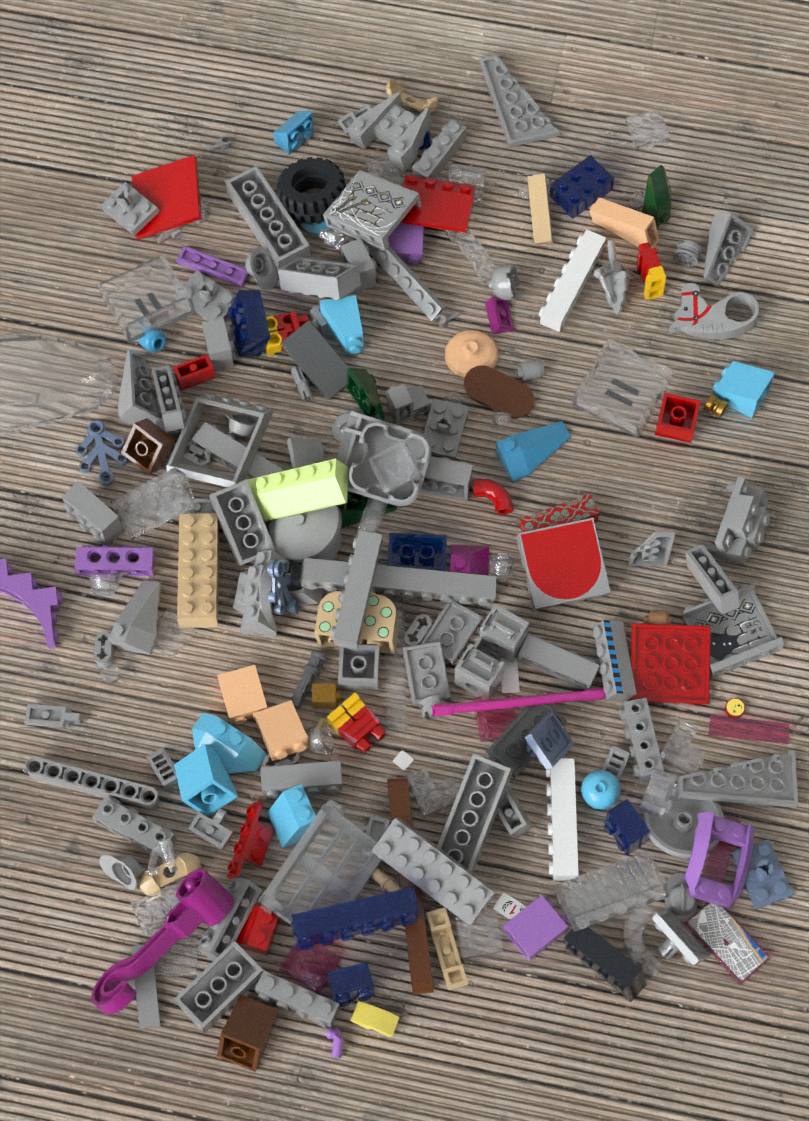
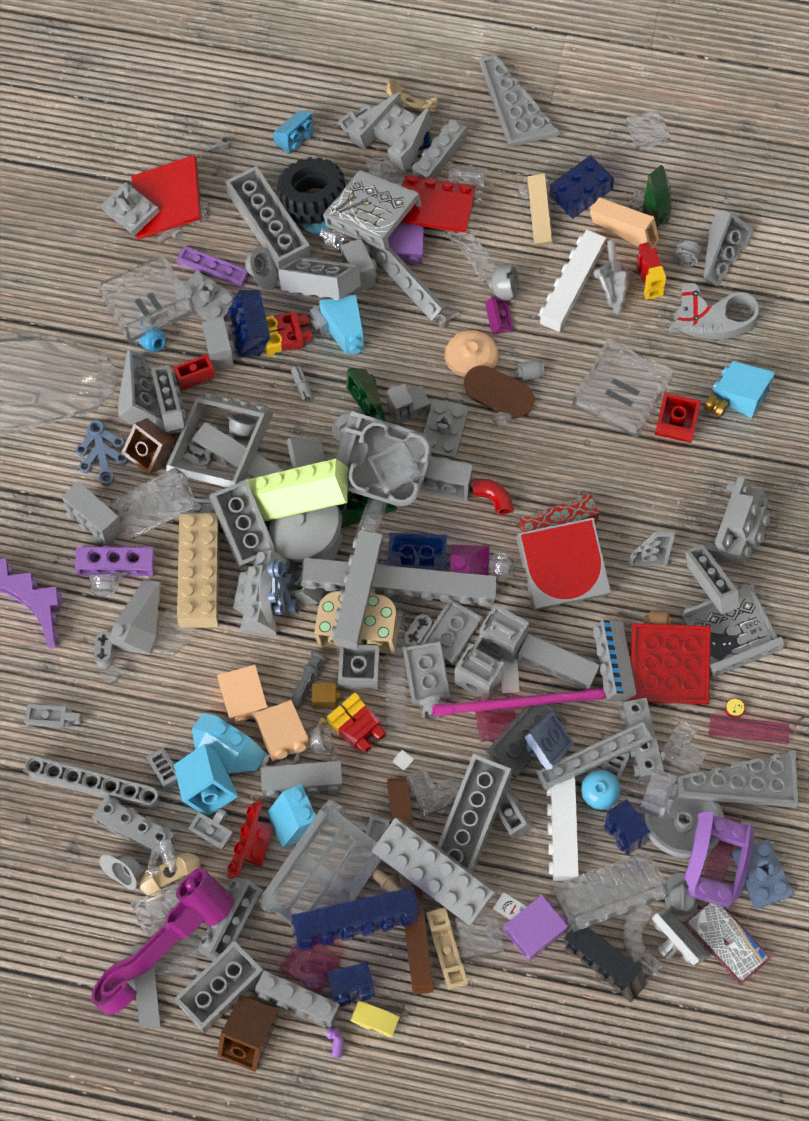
red slope [235,905,281,956] -> none
dark grey tile [280,321,349,400] -> none
dark azure wedge [496,421,571,483] -> none
none -> light grey tile [536,721,653,790]

